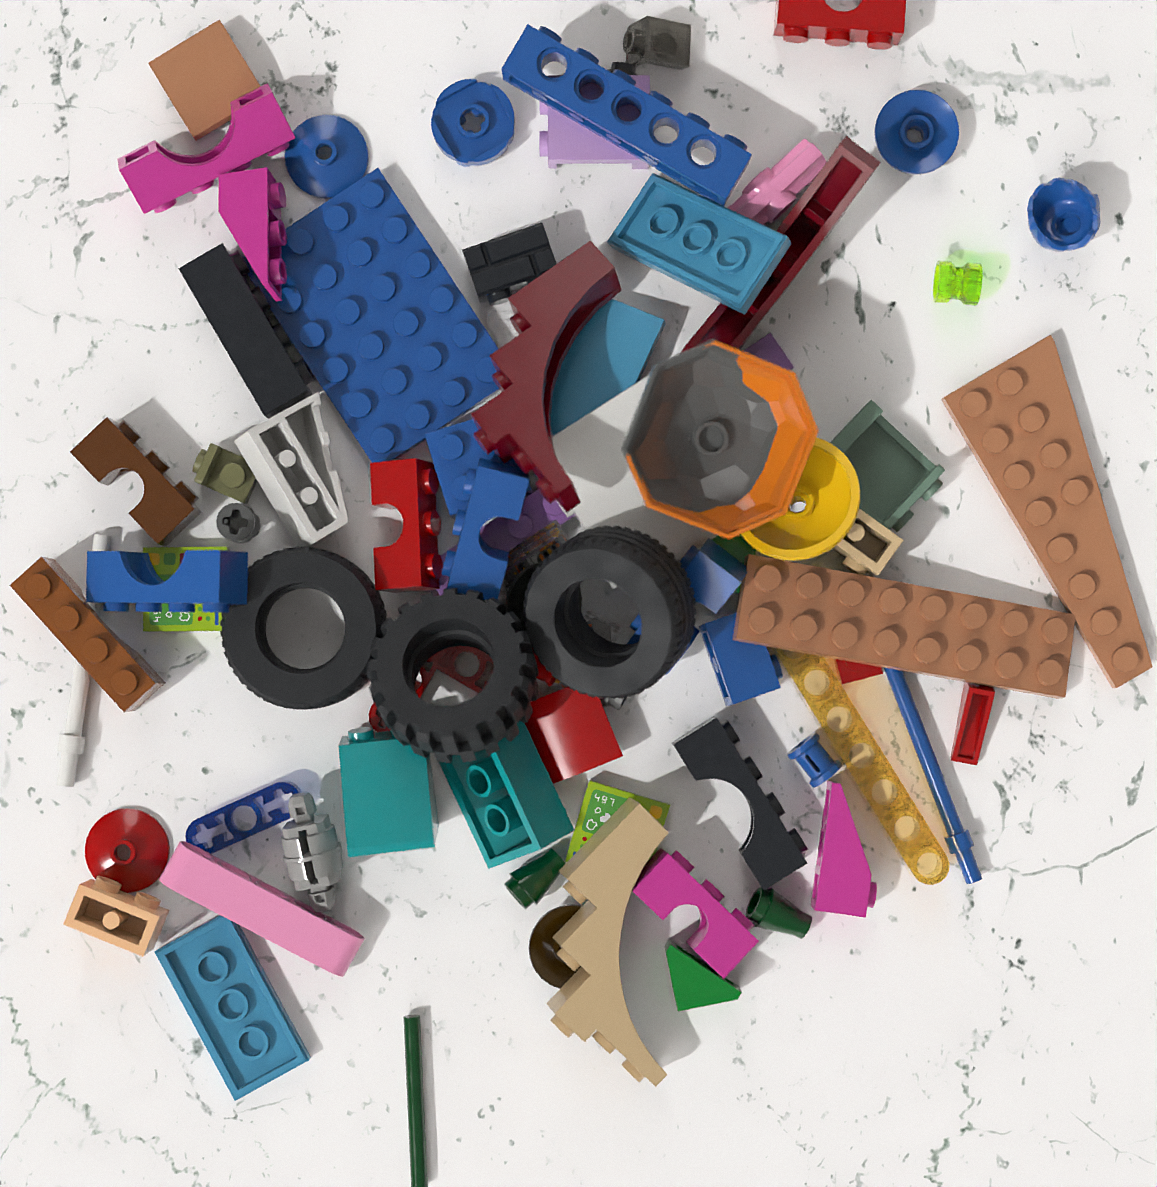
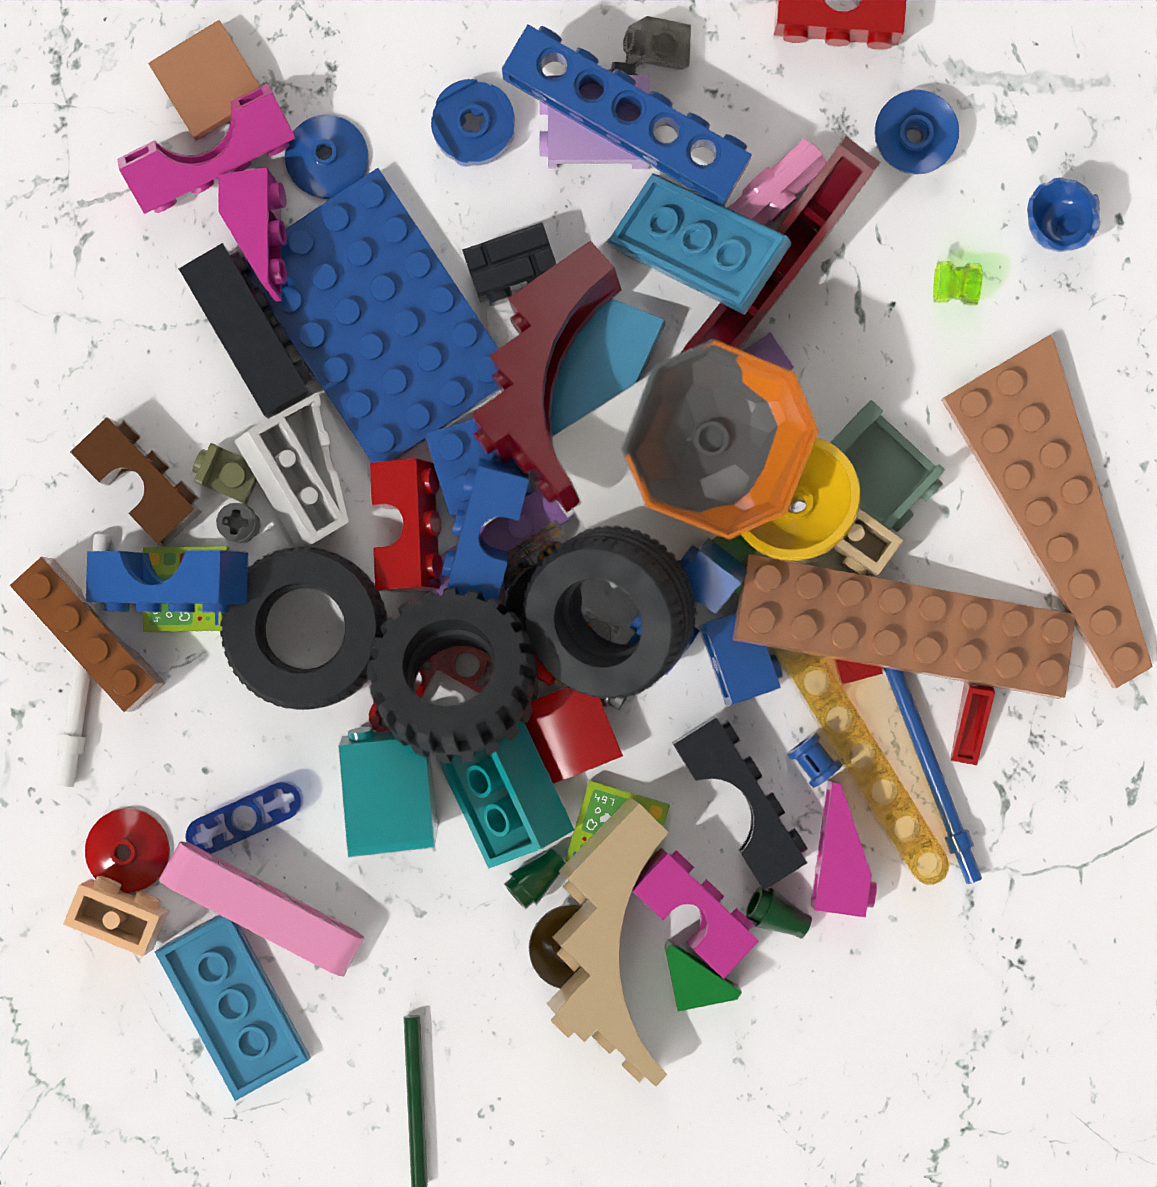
light grey piece [281,792,343,912] -> none

